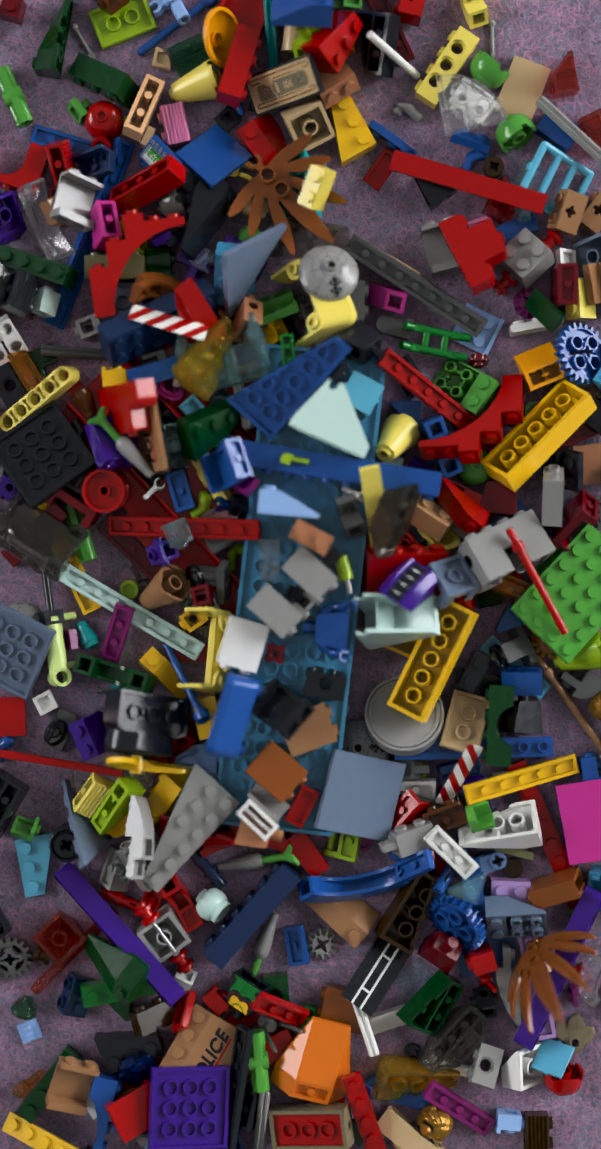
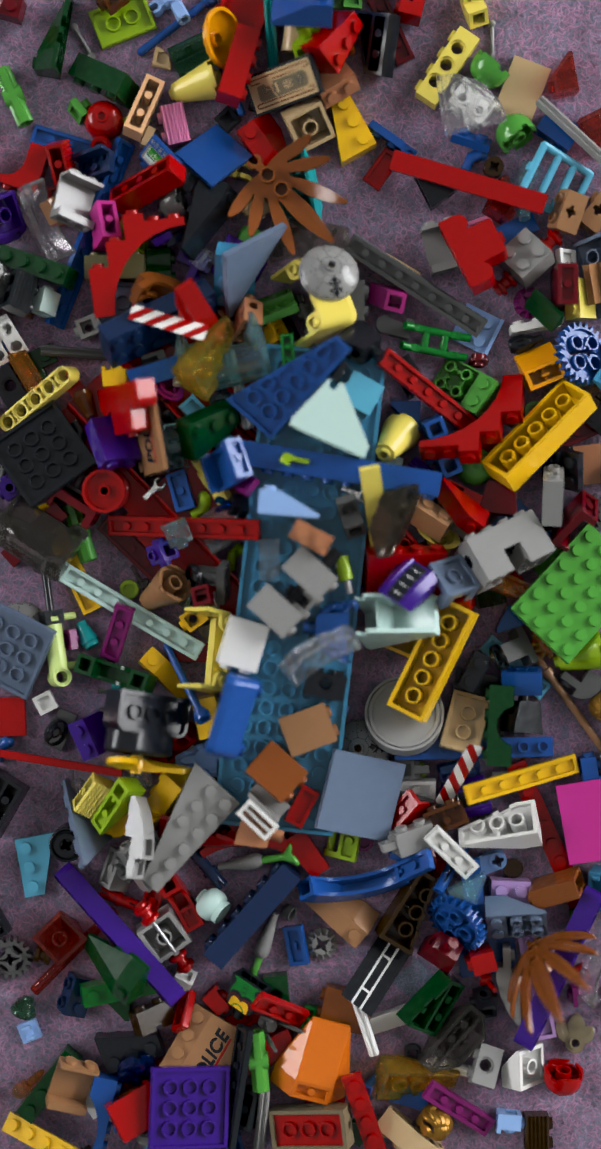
bright green bracket [10,815,42,842] -> none
light grey piece [87,406,155,478] -> none
black panel [251,677,315,740] -> none
dark red plate [264,643,286,664] -> none
light yellow brick [297,164,337,211] -> none
white bar [366,31,421,80] -> none
light grey arm [393,102,423,122] -> none
bright green panel [464,800,495,833] -> none
olive tile [493,848,534,861] -> none
red bar [505,527,569,635] -> none
medium azure piece [531,1039,575,1079] -> none
none -> clear windscreen [278,625,362,688]
none -> dark grey hinge [280,904,297,922]
none -> black piece [507,334,544,354]

